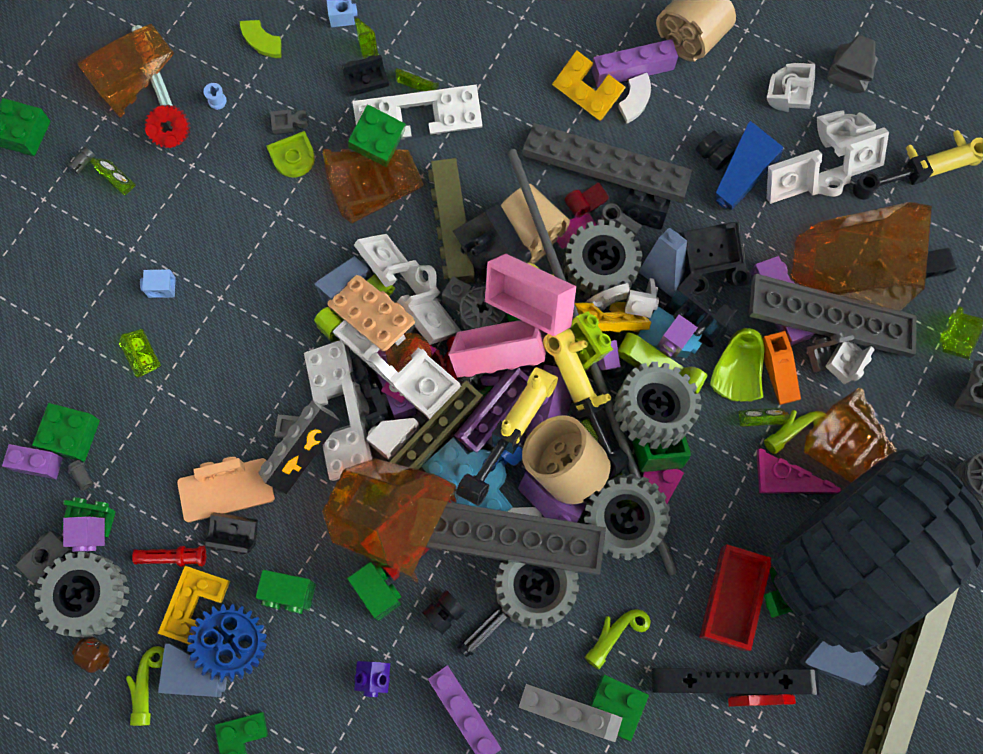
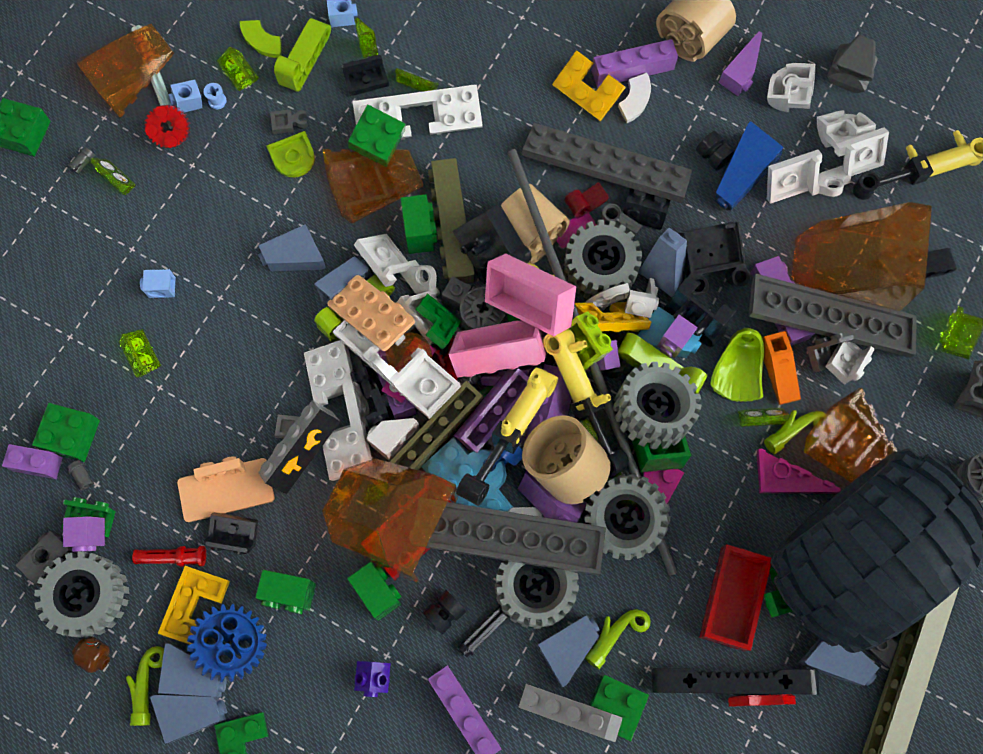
none -> sand blue slope [150,695,227,744]
none -> light blue brick [168,80,202,113]
none -> clear neon green slope [217,47,259,91]
none -> sand blue slope [258,224,326,271]
none -> lime beam [274,18,331,92]
none -> green brick [401,194,437,254]
none -> green plate [415,293,461,349]
none -> sand blue slope [537,615,599,687]
none -> medium lavender slope [719,31,762,96]

